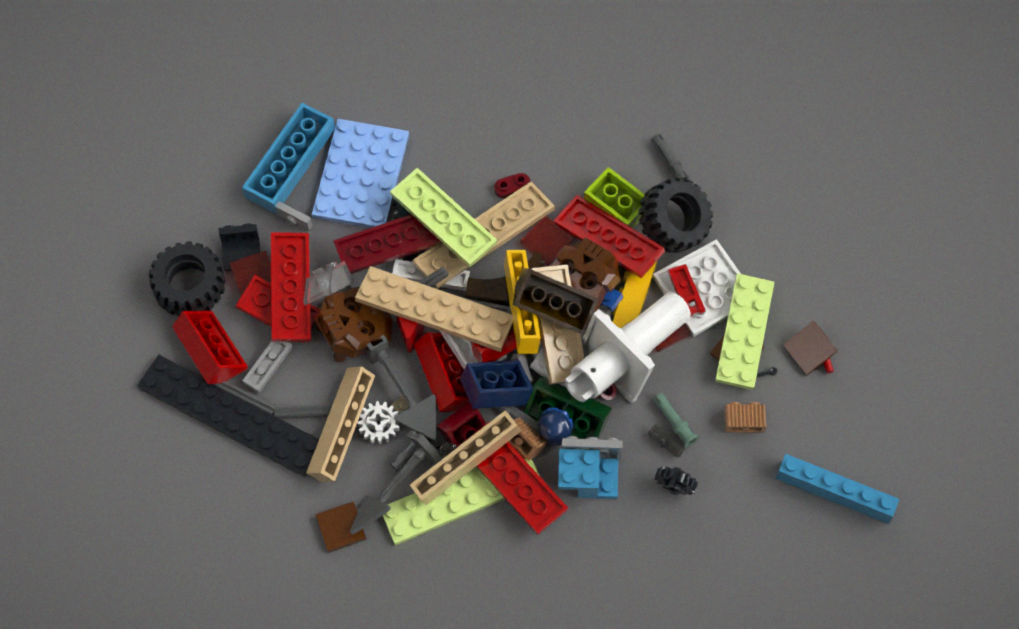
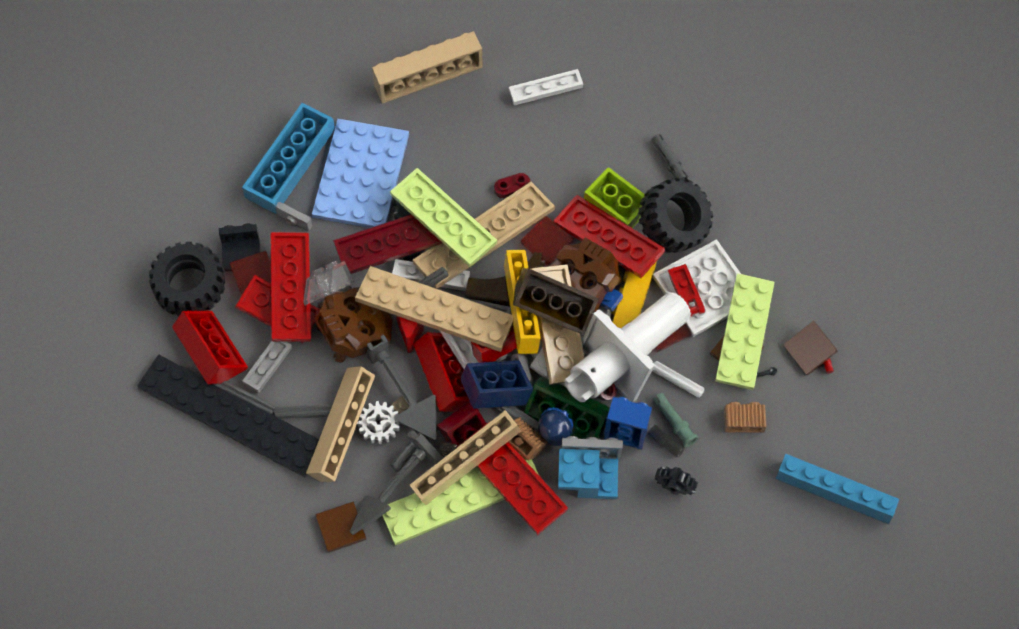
none -> tan brick [372,31,483,104]
none -> white plate [509,69,583,106]
none -> blue brick [604,397,652,450]
none -> white axle [652,361,704,398]

